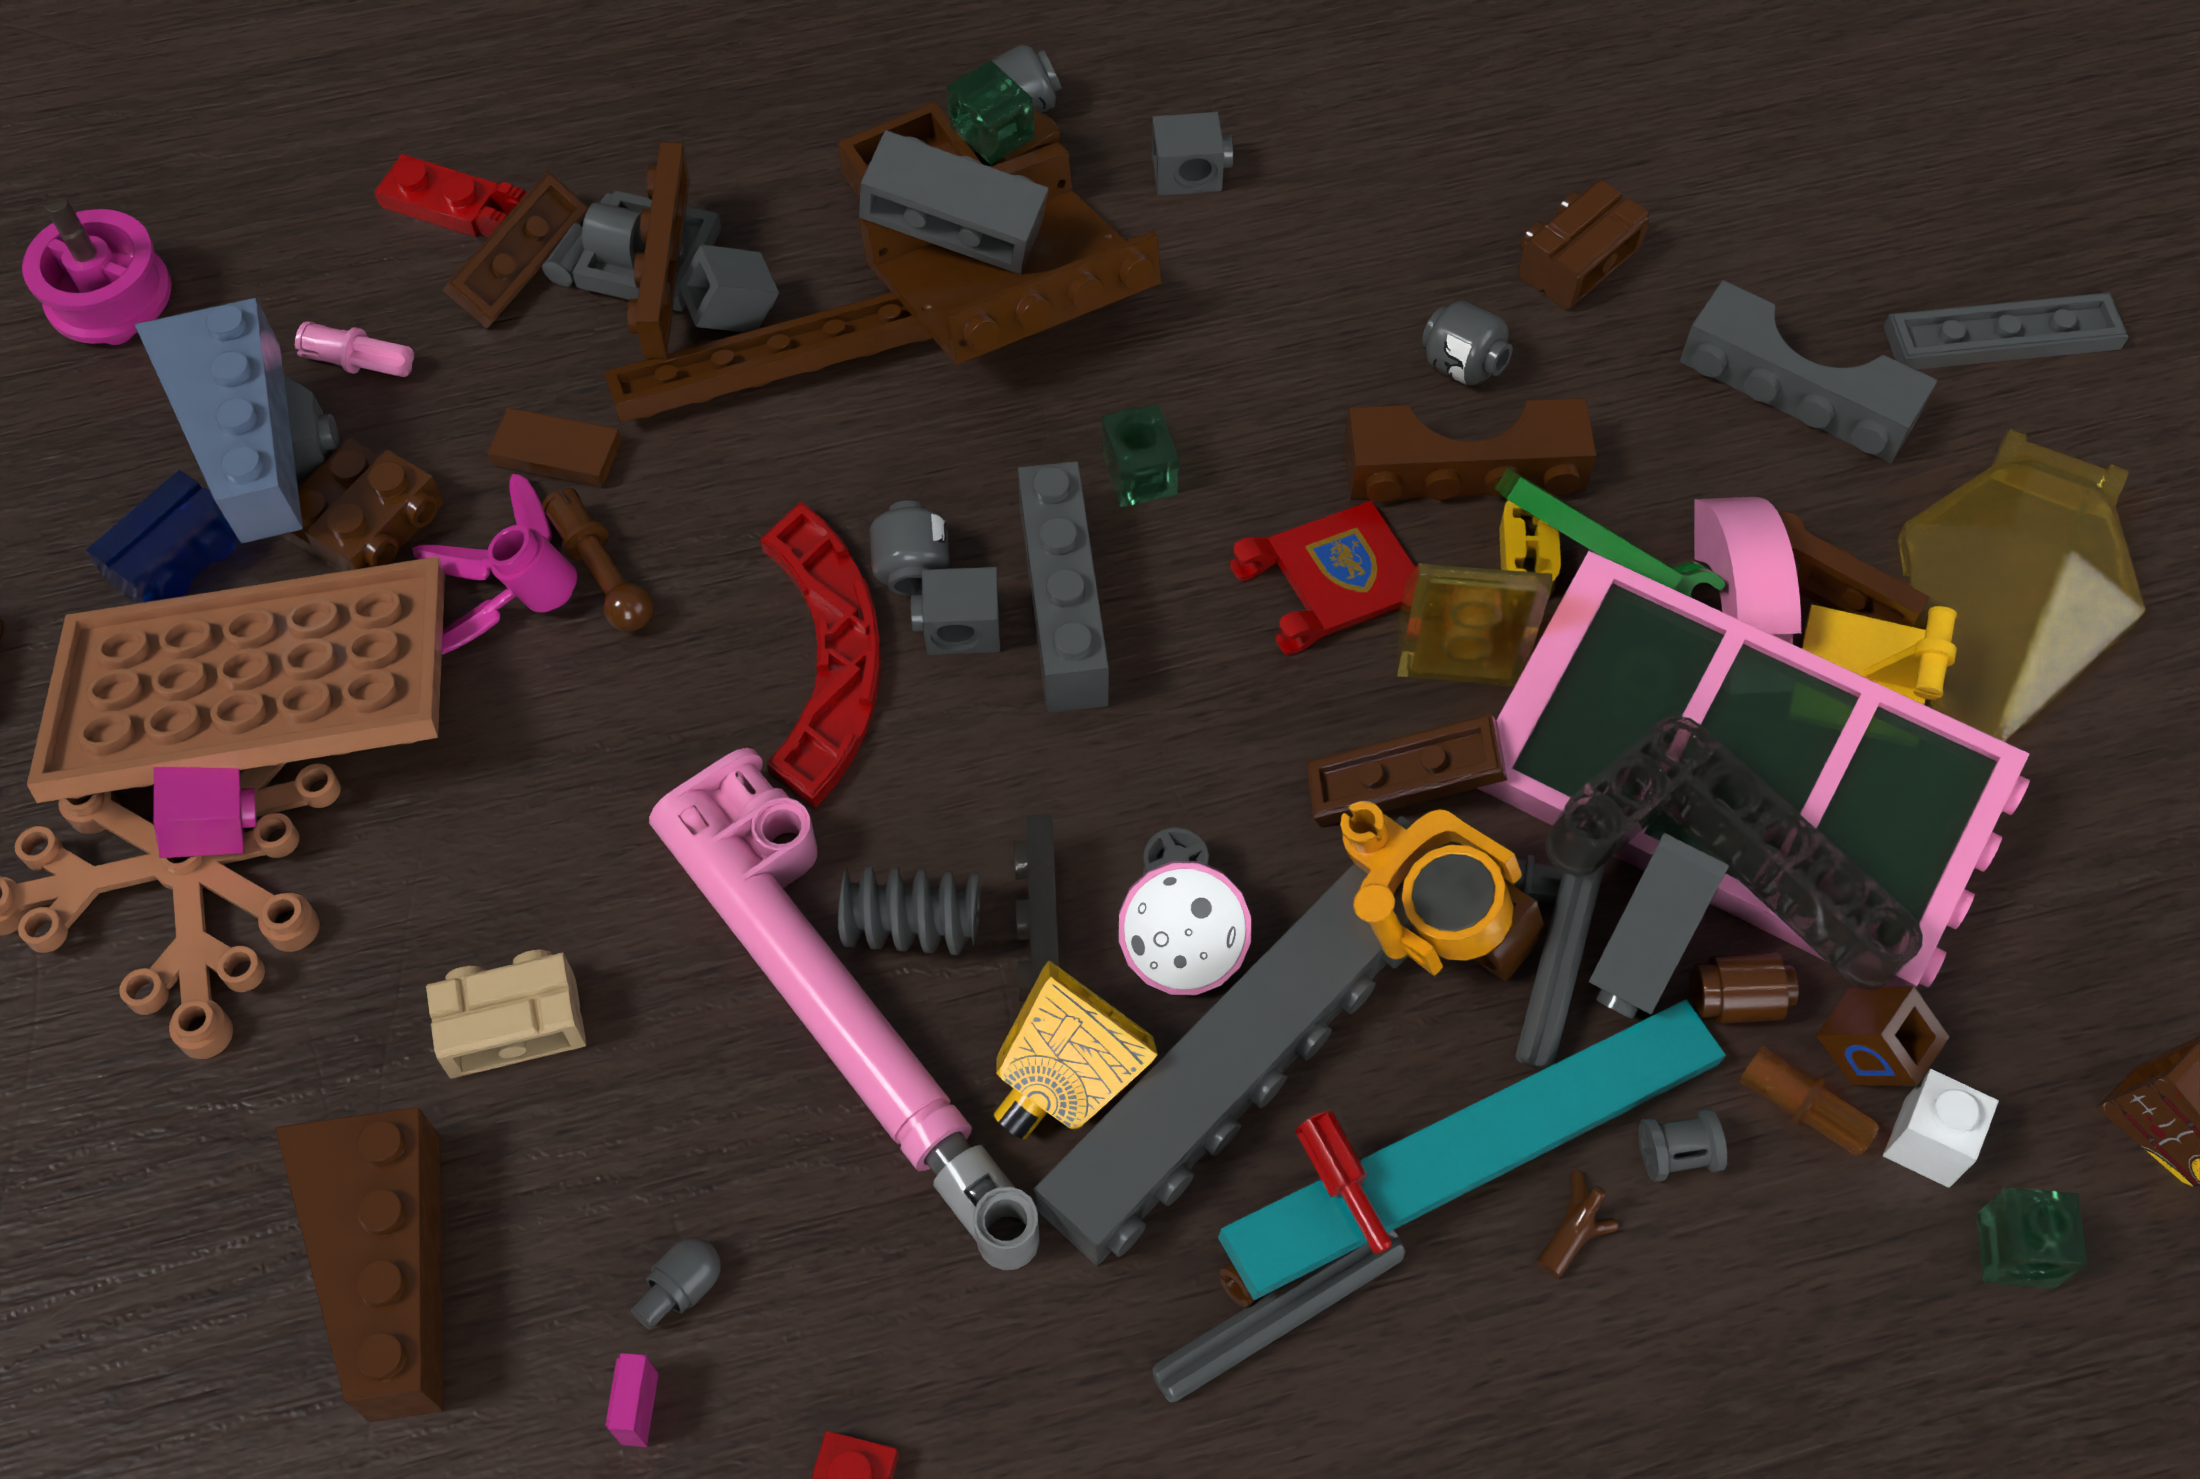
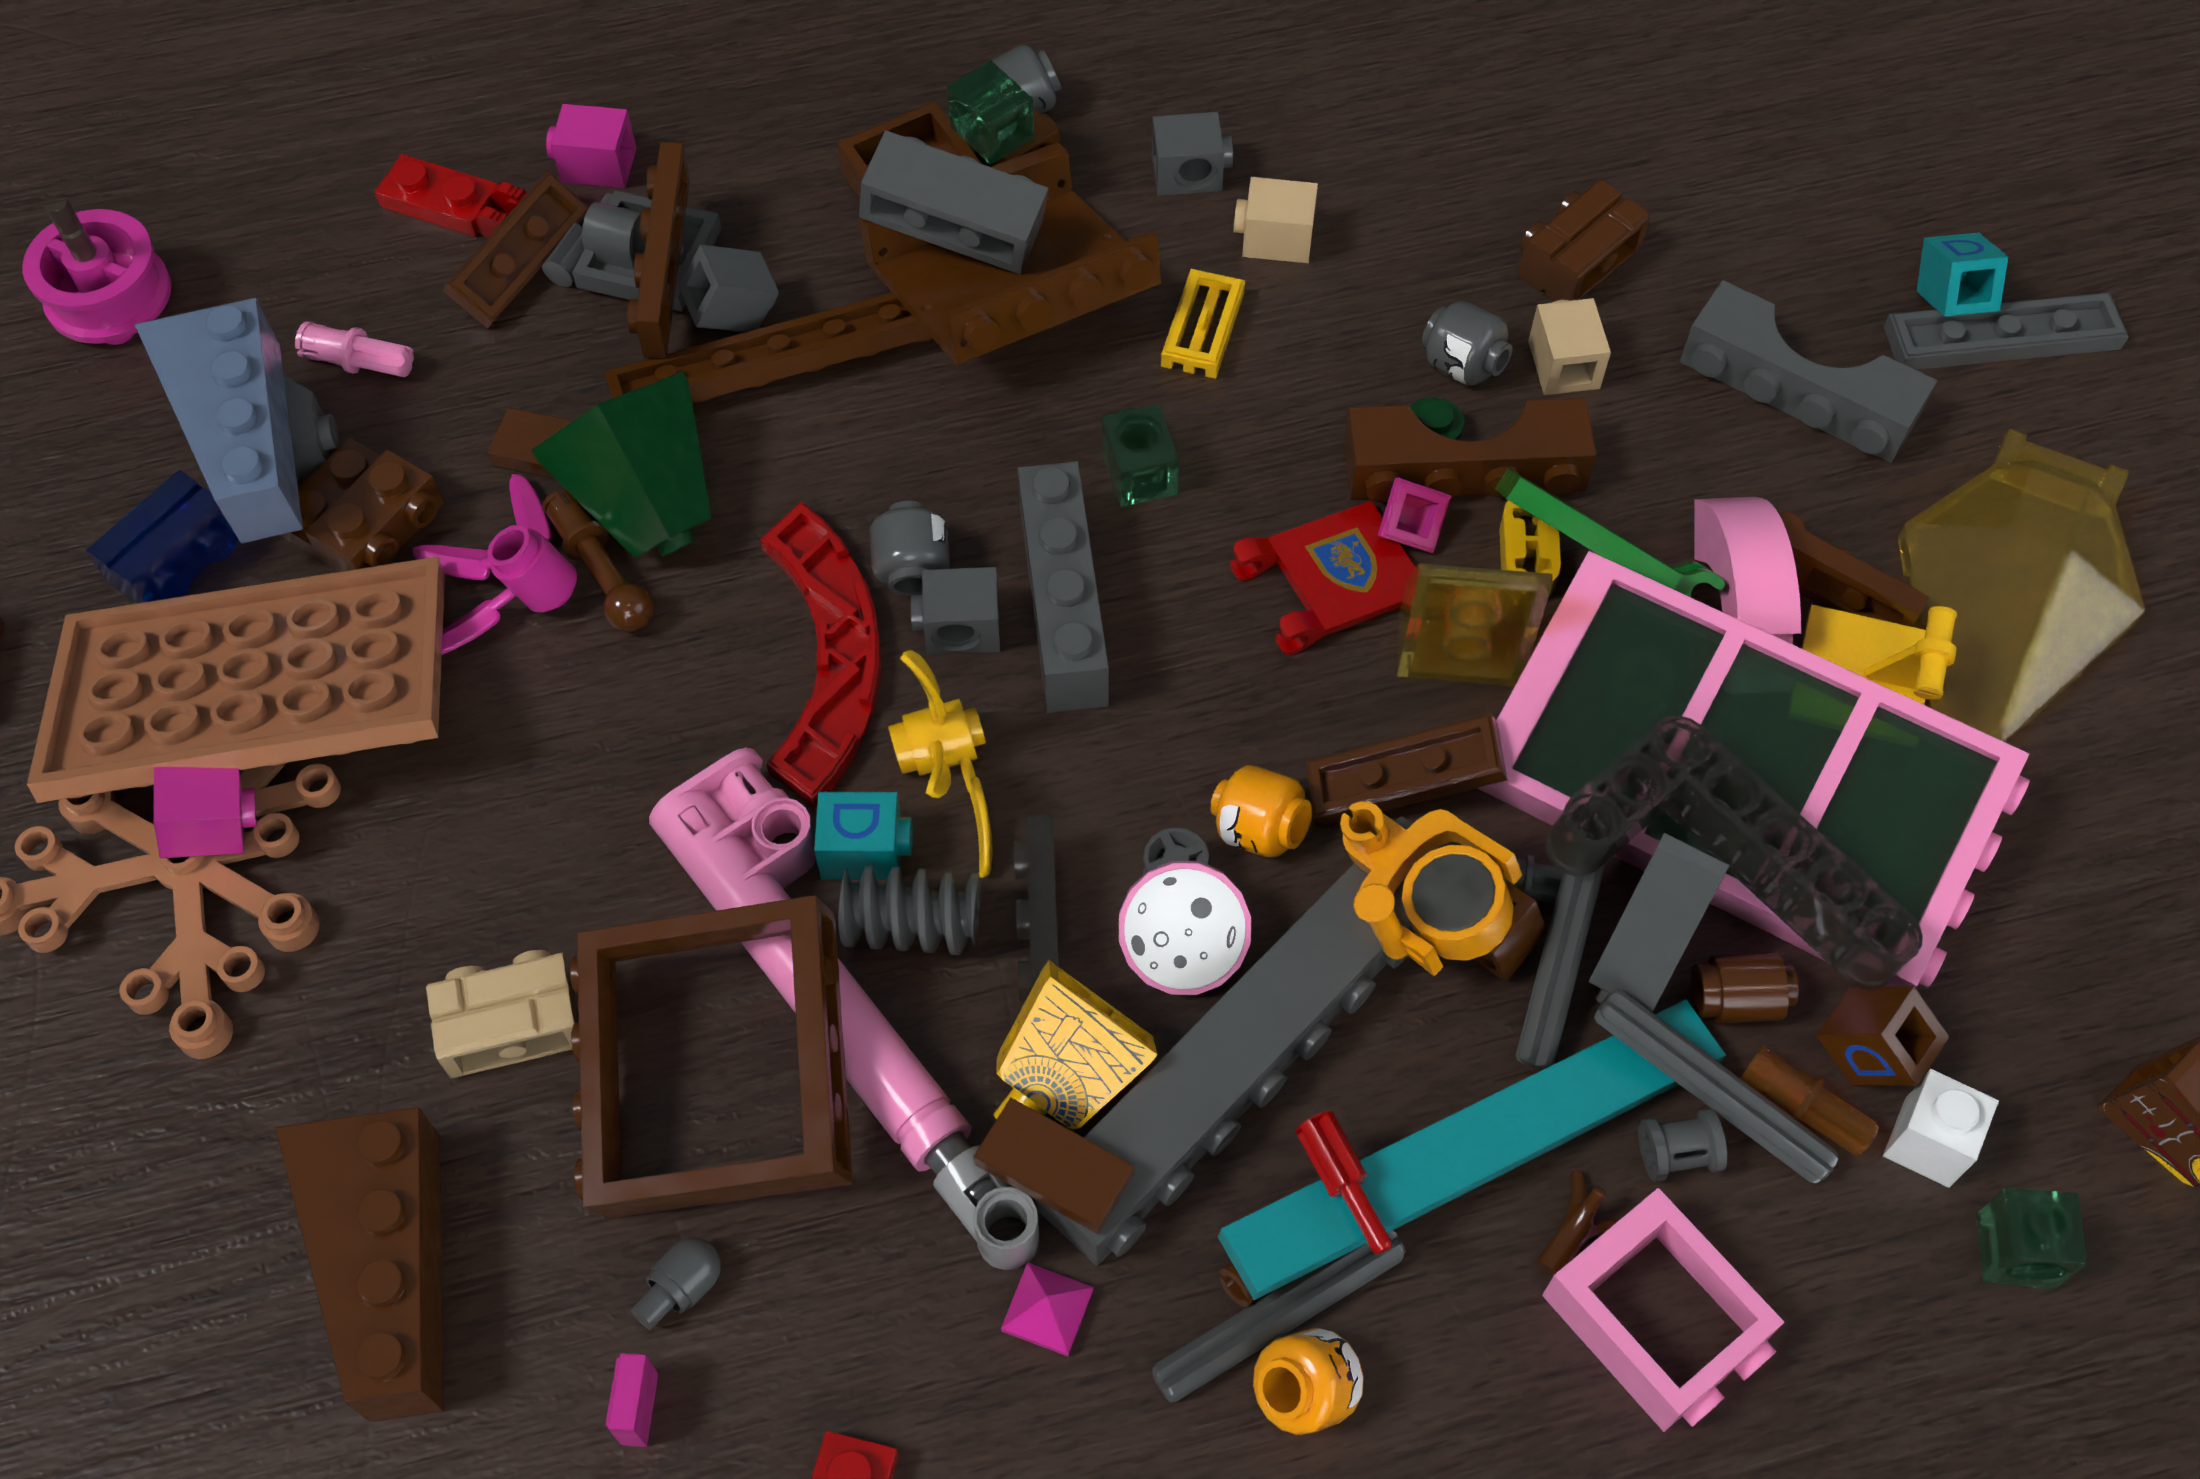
none -> dark green slope [531,371,711,558]
none -> dark pink brick [546,104,637,189]
none -> reddish brown window [570,895,853,1219]
none -> teal brick [814,792,913,880]
none -> yellow plant [888,650,993,878]
none -> reddish brown tile [973,1097,1135,1235]
none -> dark pink slope [1001,1262,1094,1357]
none -> yellow tile [1161,269,1245,379]
none -> light orange head [1211,765,1312,858]
none -> tan brick [1234,177,1318,264]
none -> light orange head [1253,1328,1364,1435]
none -> dark pink slope [1377,478,1451,553]
none -> dark green plate [1410,397,1464,440]
none -> tan brick [1528,298,1611,396]
none -> bright pink window [1542,1188,1785,1432]
none -> dark grey axle [1594,989,1839,1183]
none -> teal brick [1917,232,2009,317]

